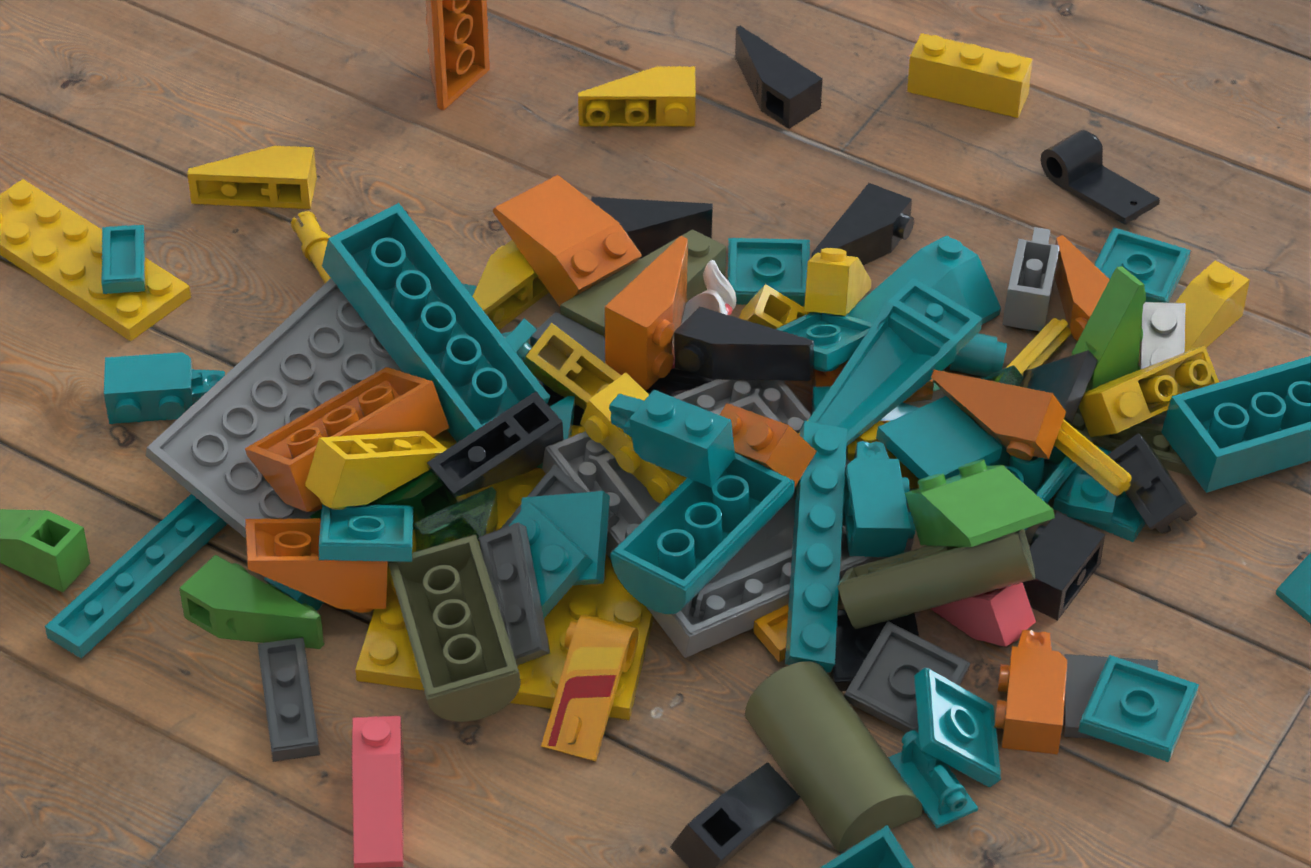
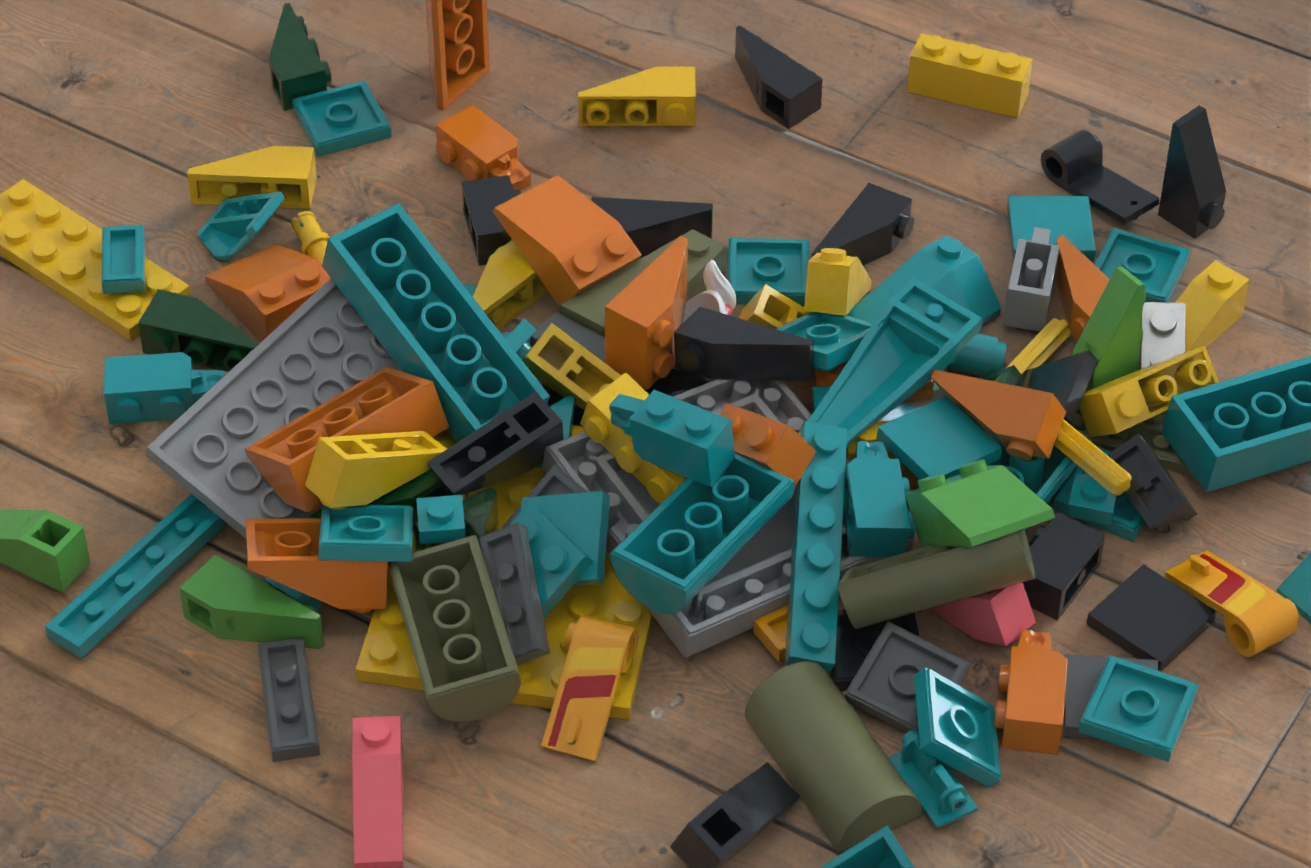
none -> dark green slope [138,289,259,372]
none -> teal slope [196,192,285,261]
none -> orange slope [205,243,331,342]
none -> dark green slope [269,3,332,111]
none -> teal tile [292,80,392,157]
none -> teal plate [416,495,466,544]
none -> orange hinge [436,104,531,191]
none -> black brick [462,175,521,266]
none -> teal tile [1007,196,1096,261]
none -> black tile [1086,564,1217,672]
none -> black slope [1158,105,1226,239]
none -> light orange door [1165,550,1299,657]

